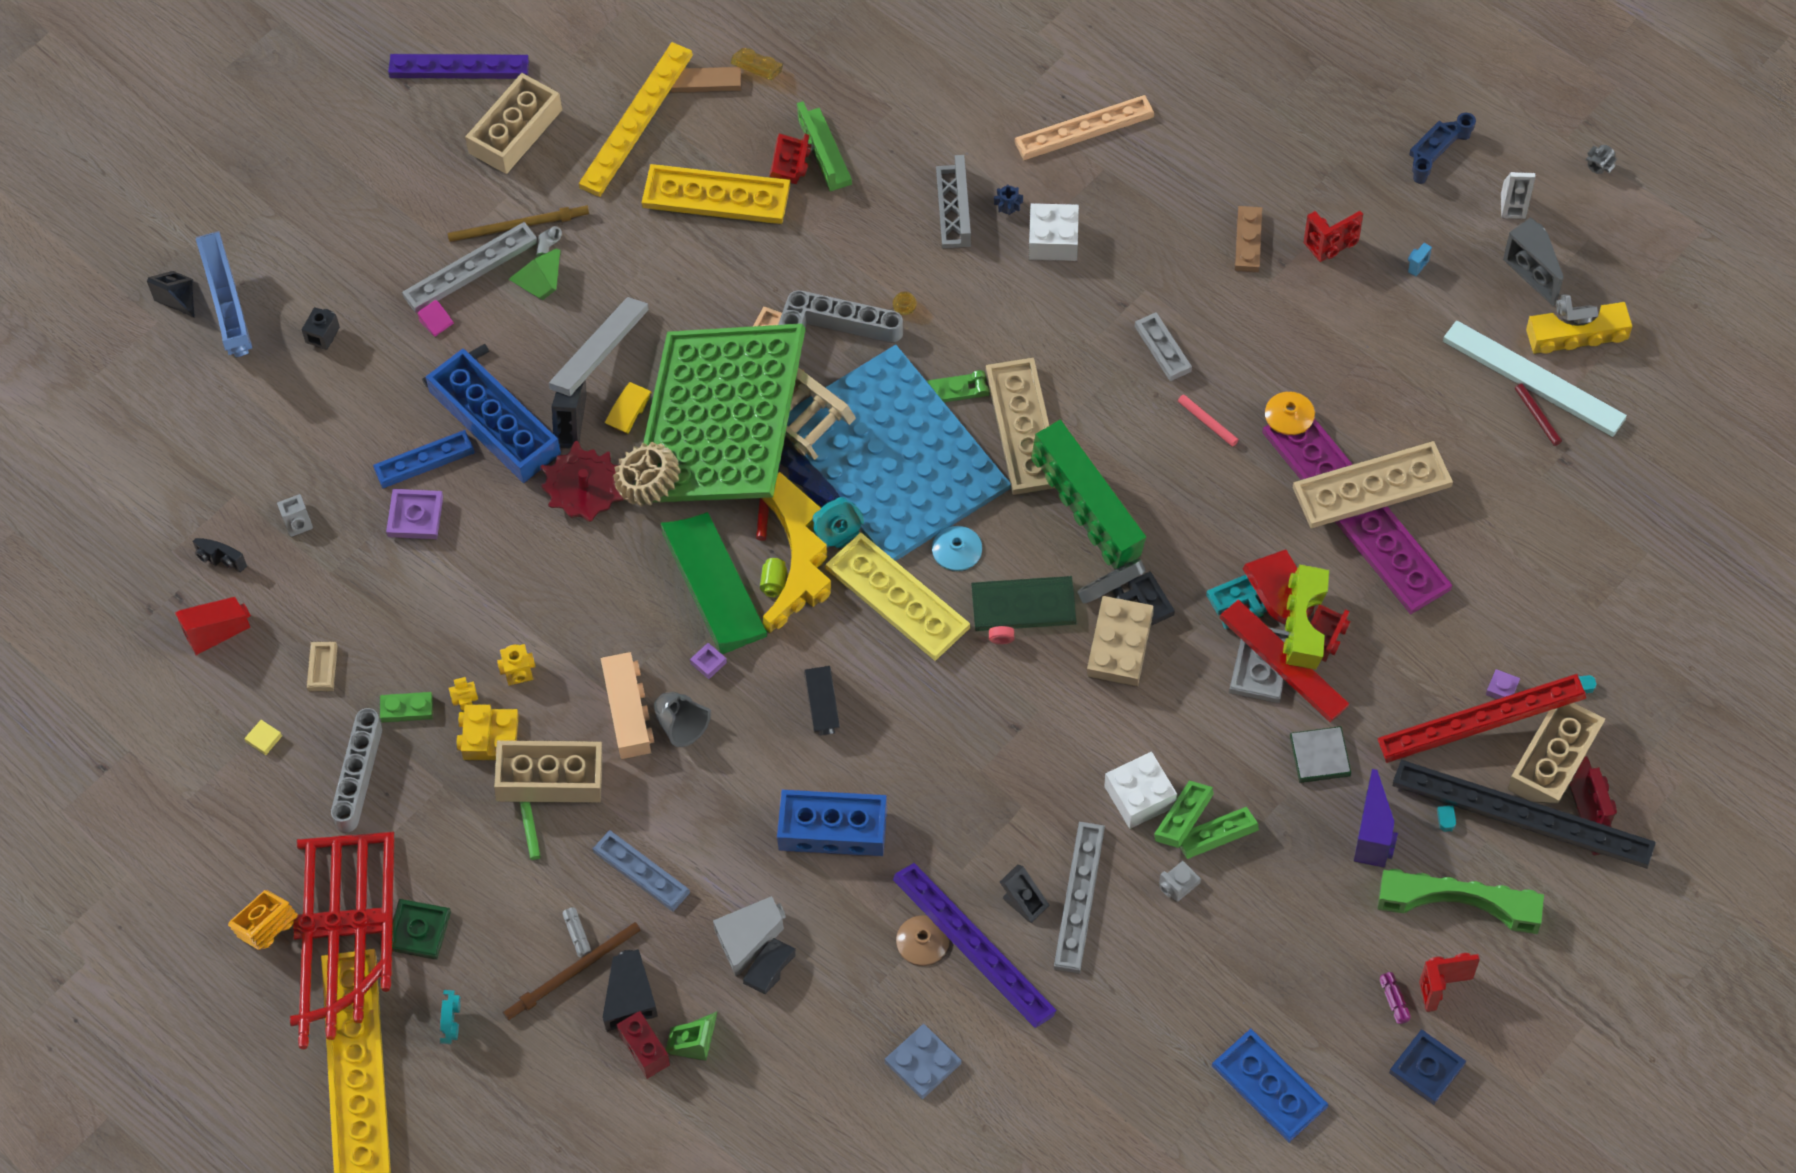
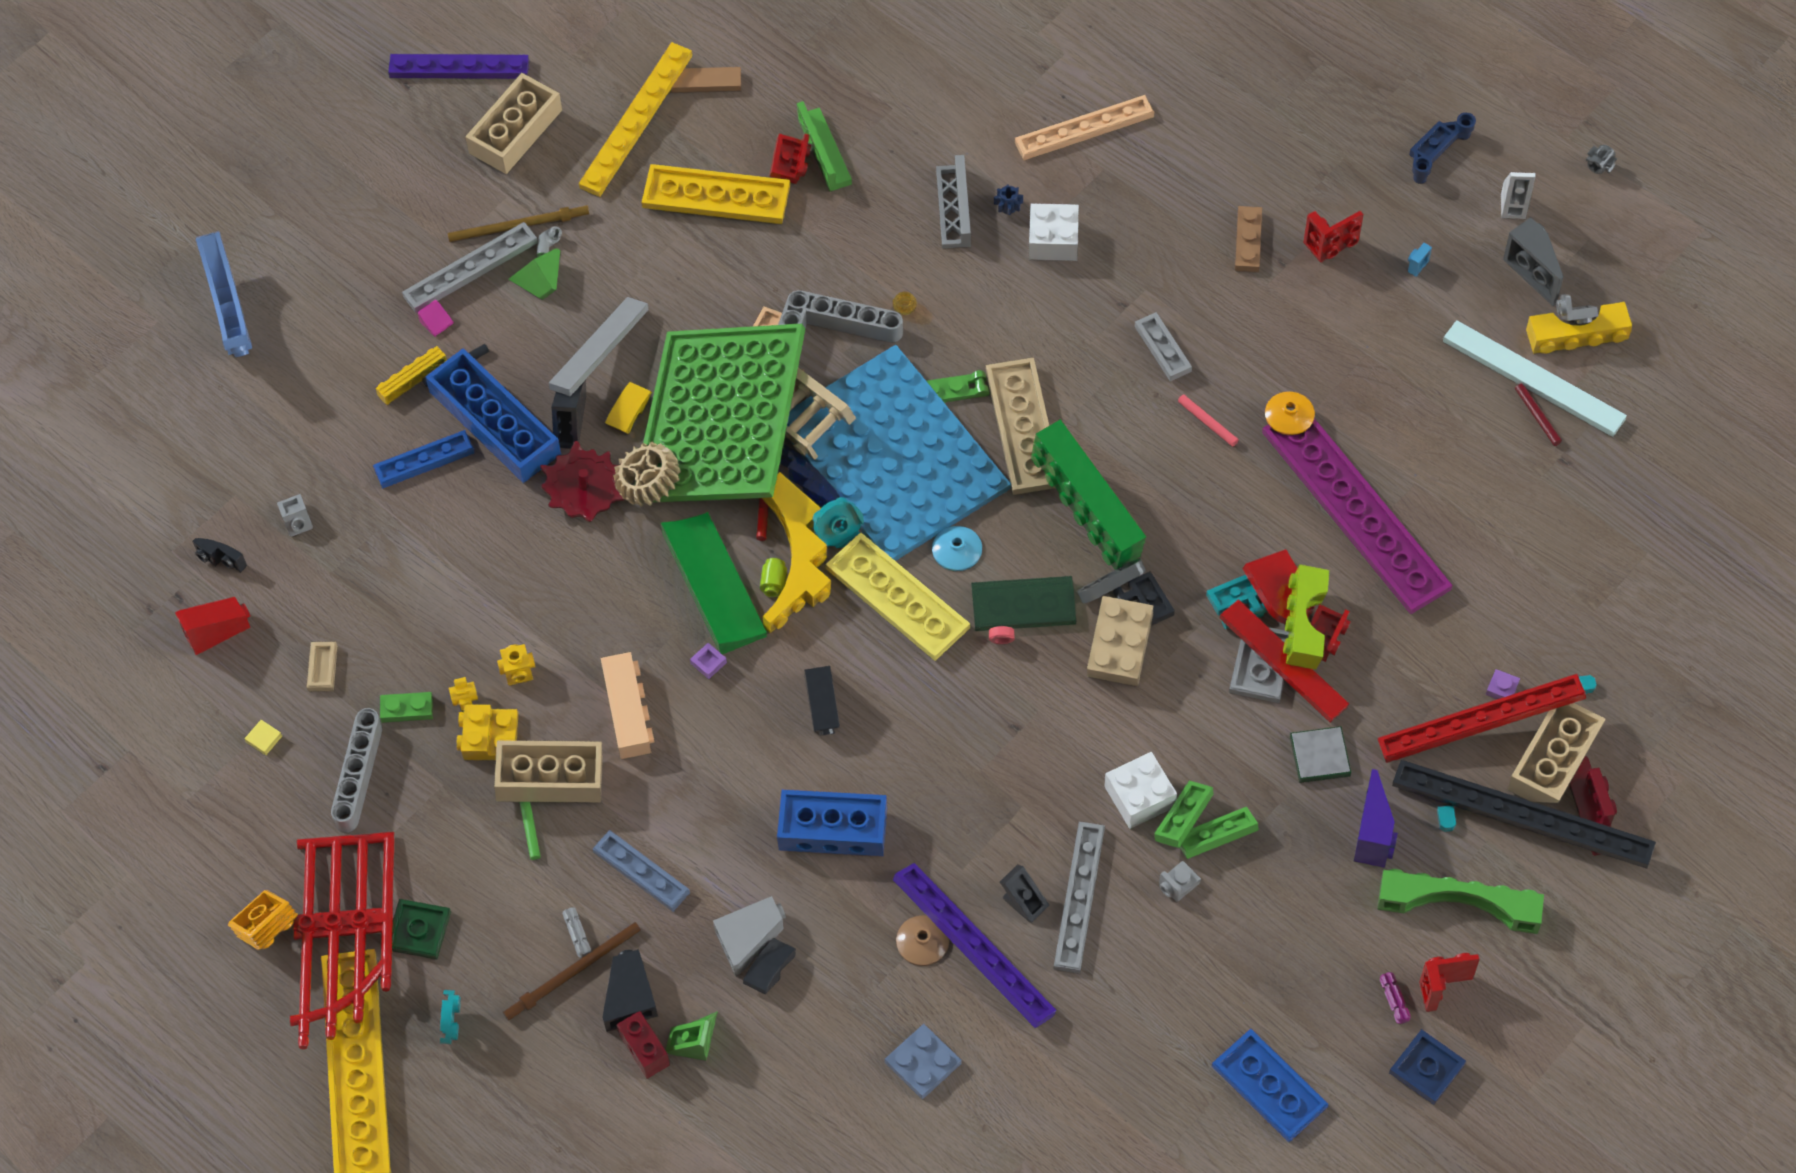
black slope [147,271,195,318] -> none
black brick [301,307,340,350] -> none
medium lavender plate [386,489,443,539] -> none
dark grey helmet [654,692,711,747] -> none
clear yellow plate [731,48,783,80] -> none
tan plate [1293,441,1453,529] -> none
none -> yellow piece [376,346,447,405]

